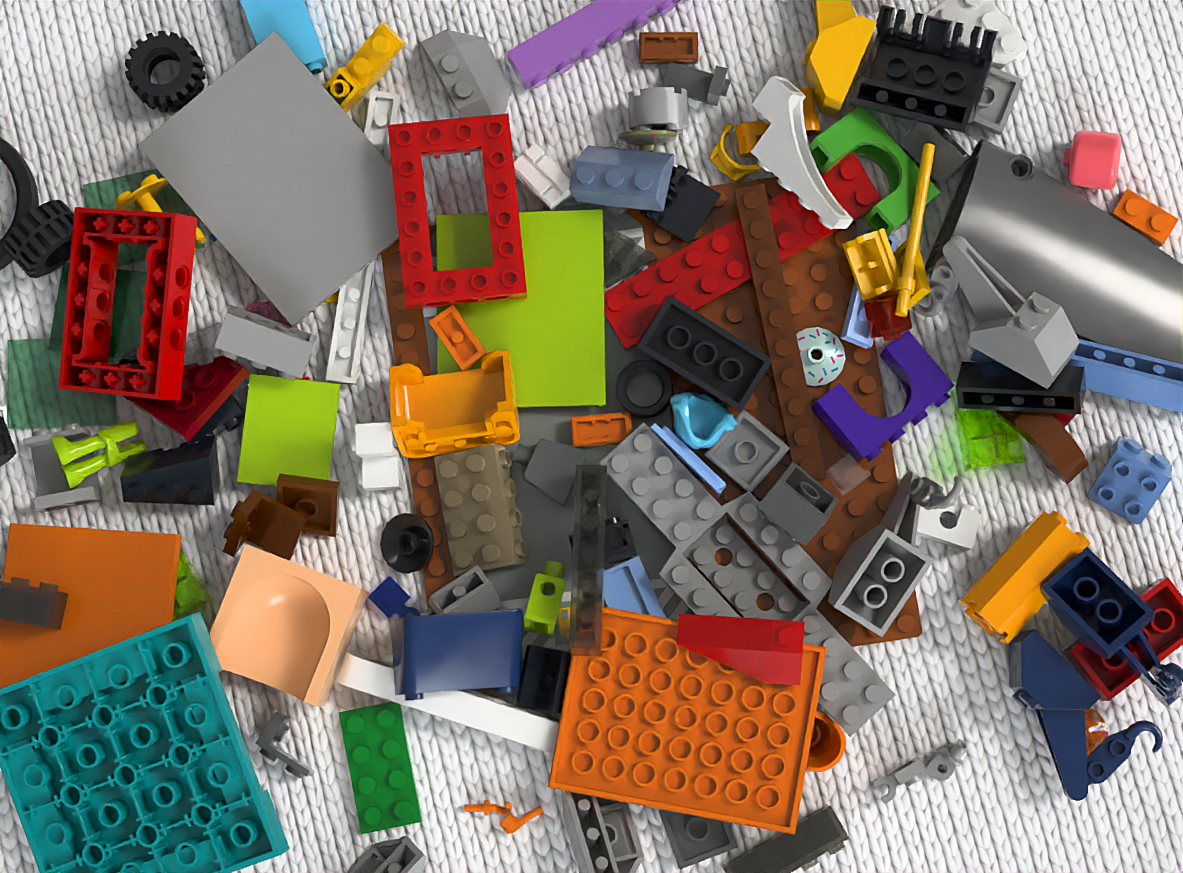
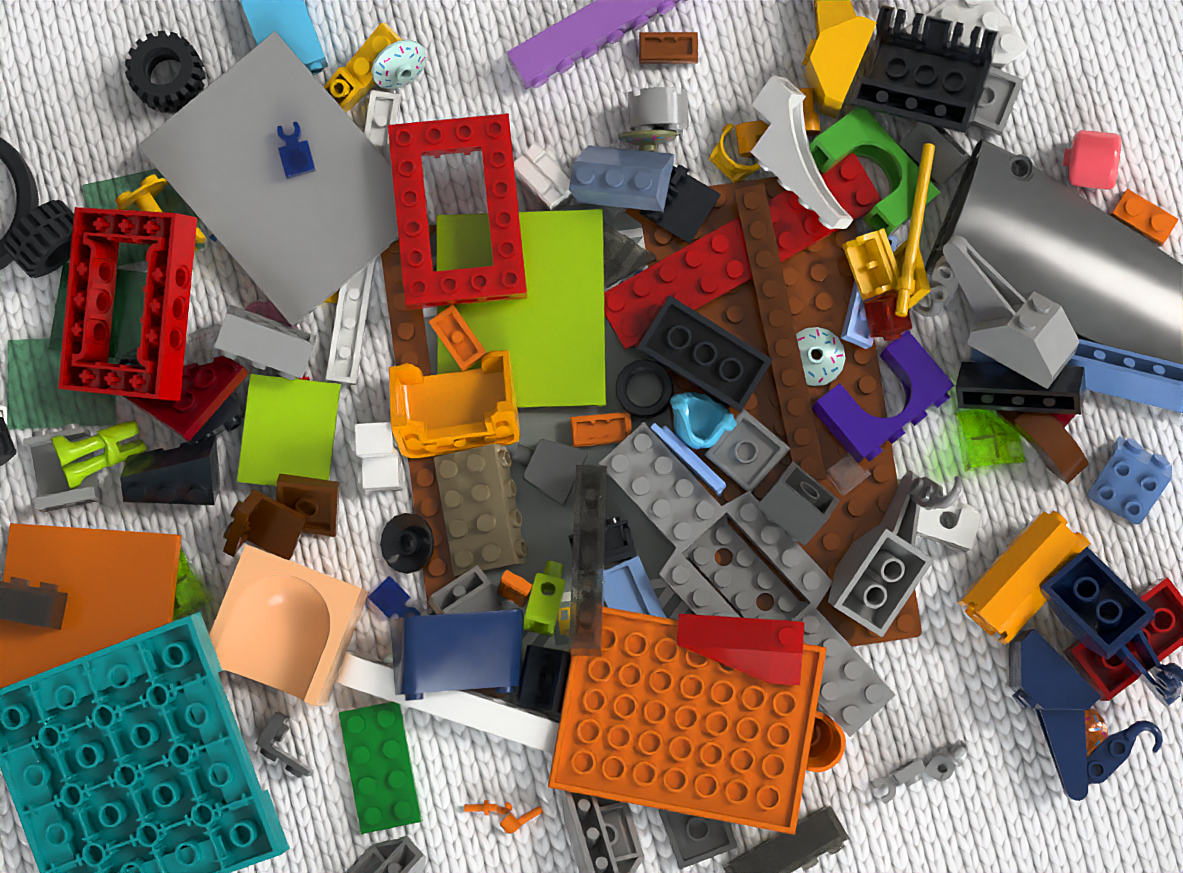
light grey wedge [420,29,512,118] -> none
dark grey bracket [662,62,731,106] -> none
none -> clear blue plate [277,121,316,179]
none -> light aqua dish [371,40,427,90]
none -> orange plate [497,570,533,607]

